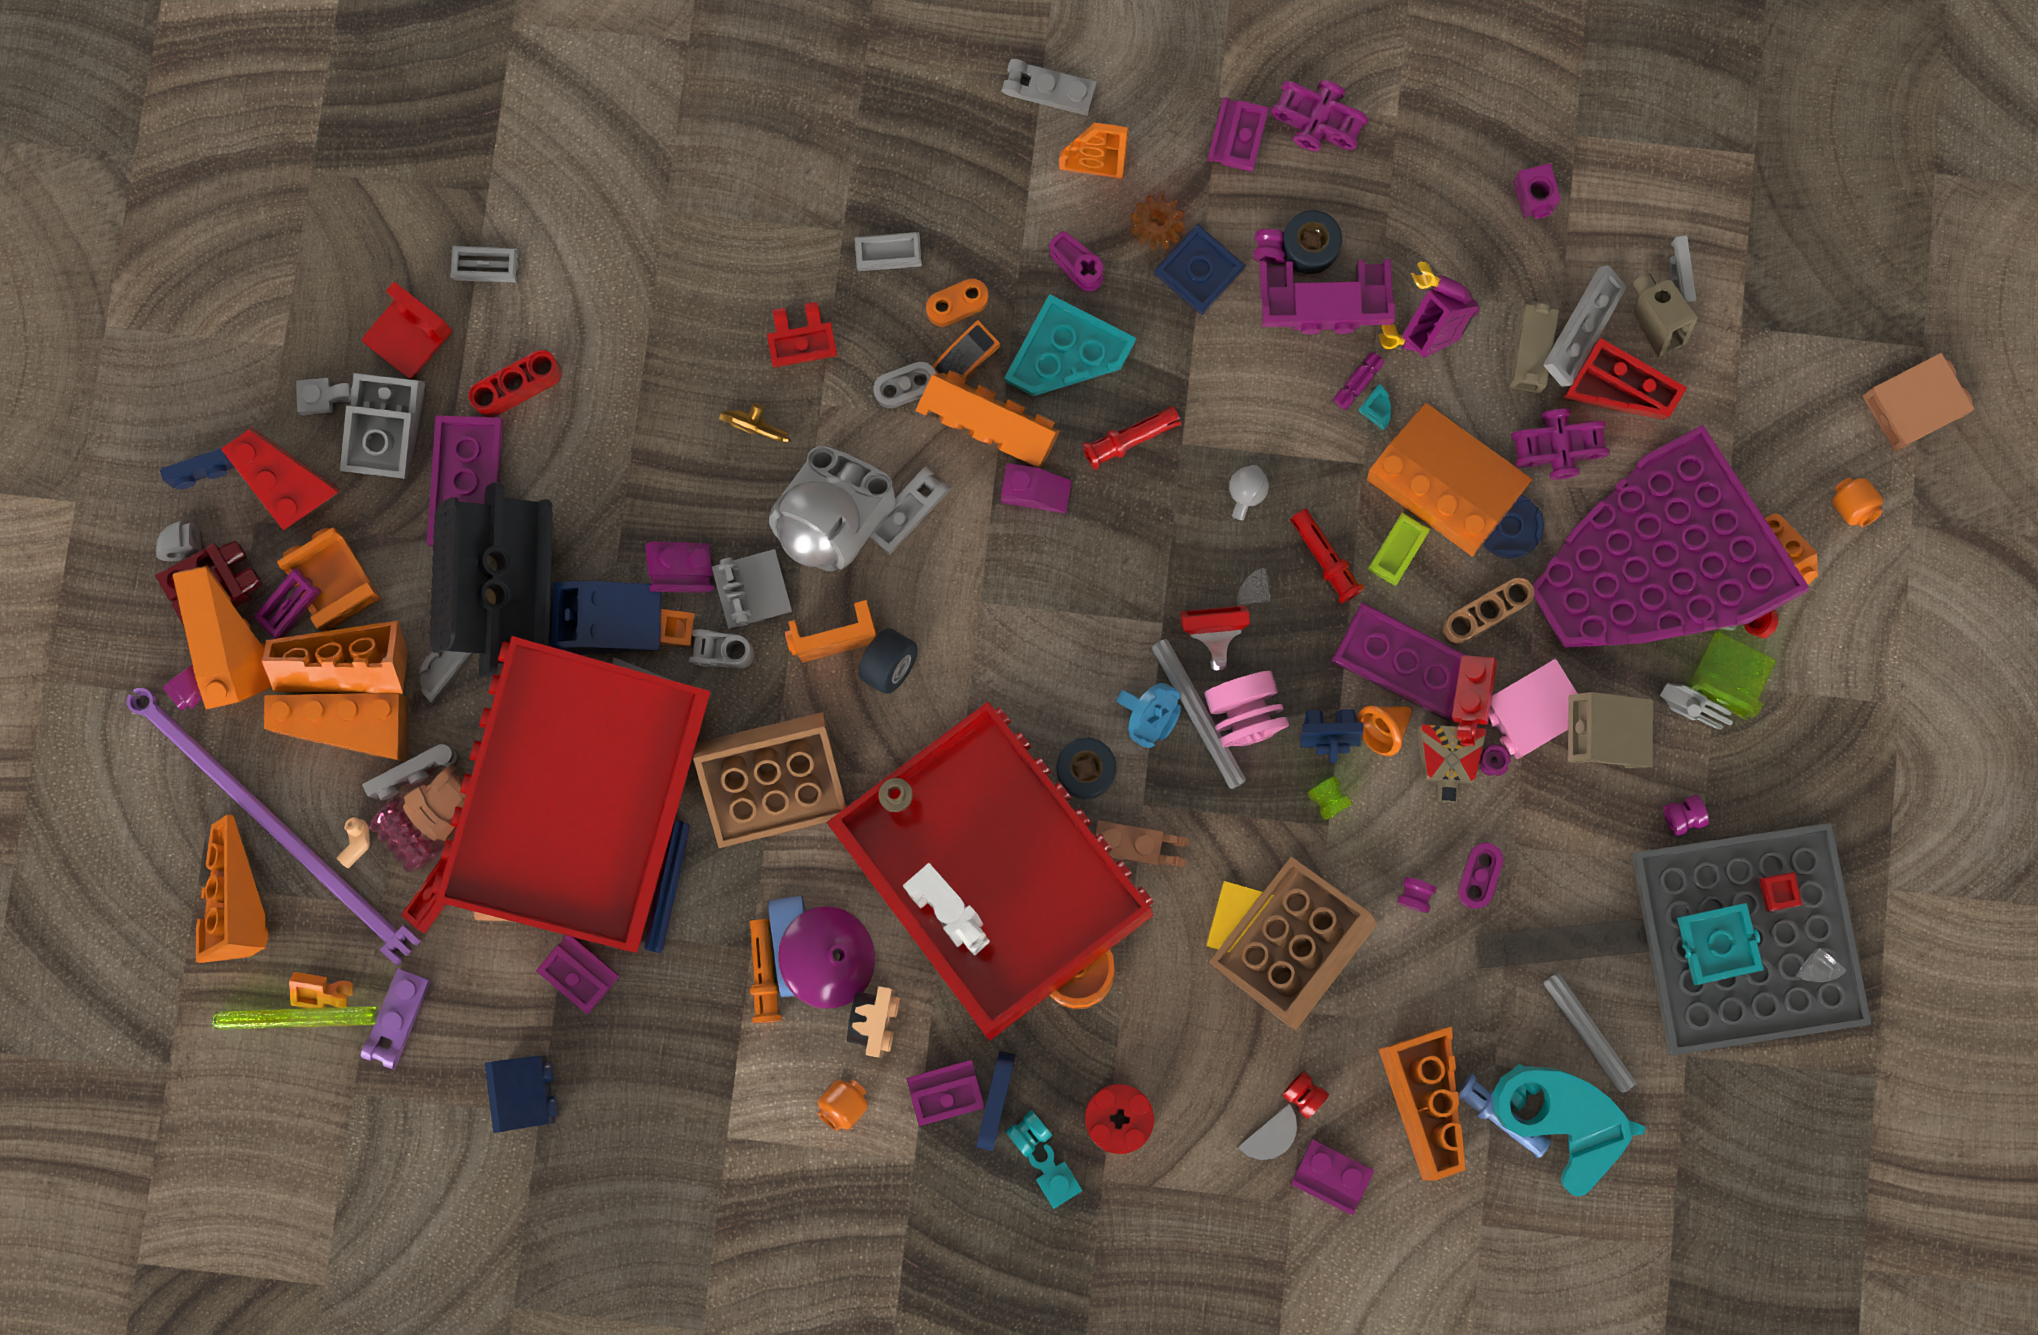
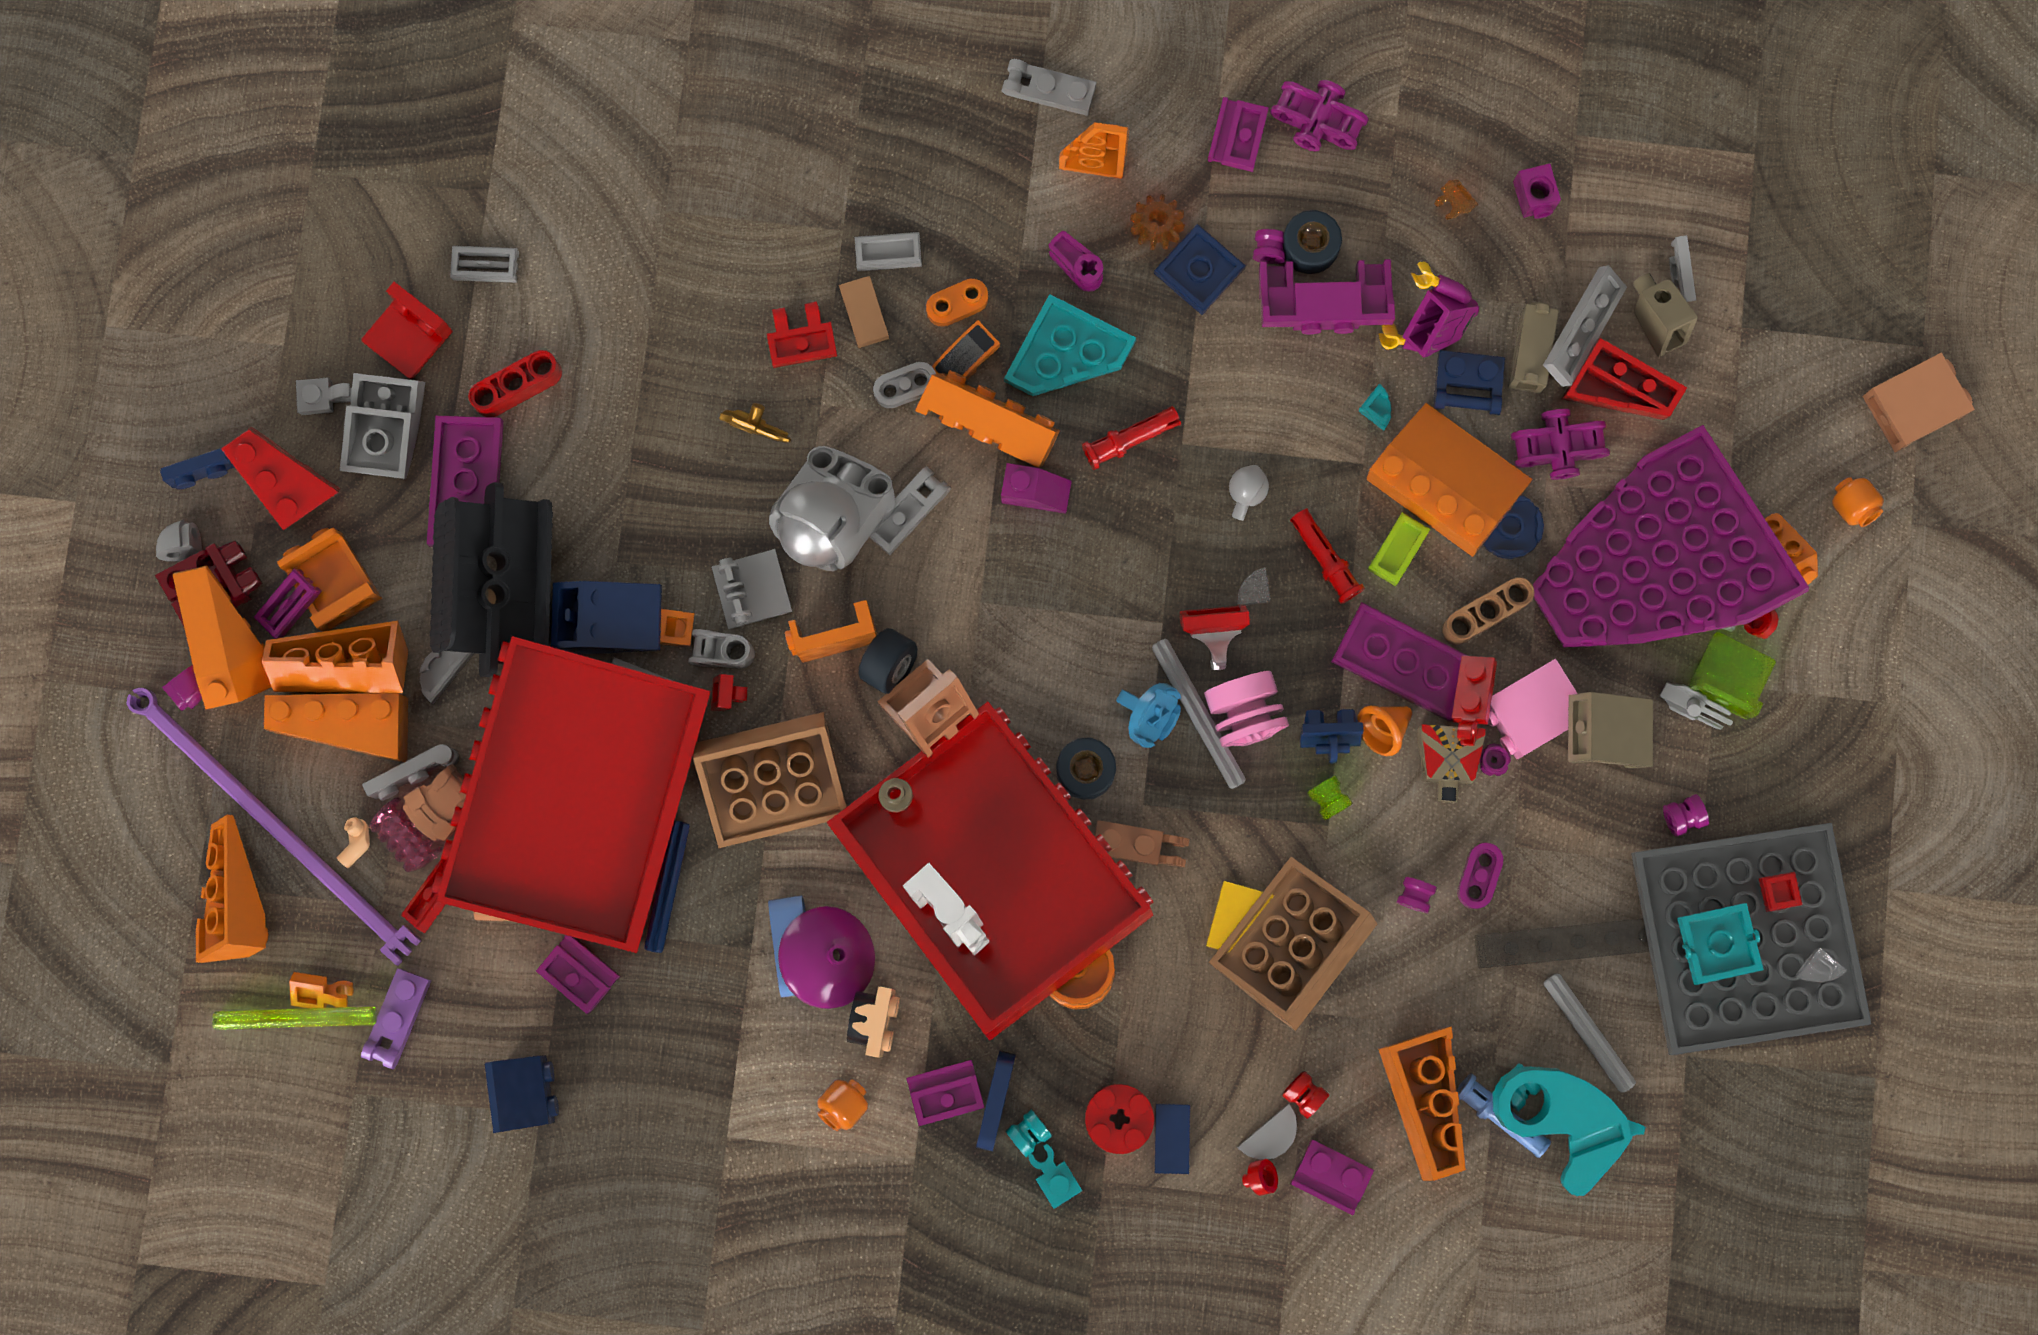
magenta plate [645,541,714,593] -> none
orange pin [749,919,783,1023] -> none
magenta axle [1333,352,1384,410] -> none
none -> red tile [711,674,748,712]
none -> medium nougat tile [839,276,889,348]
none -> nougat bracket [877,659,979,757]
none -> dark blue tile [1154,1104,1190,1174]
none -> red tile [1242,1159,1278,1196]
none -> dark blue plate [1433,350,1505,415]
none -> clear orange tile [1434,180,1479,220]

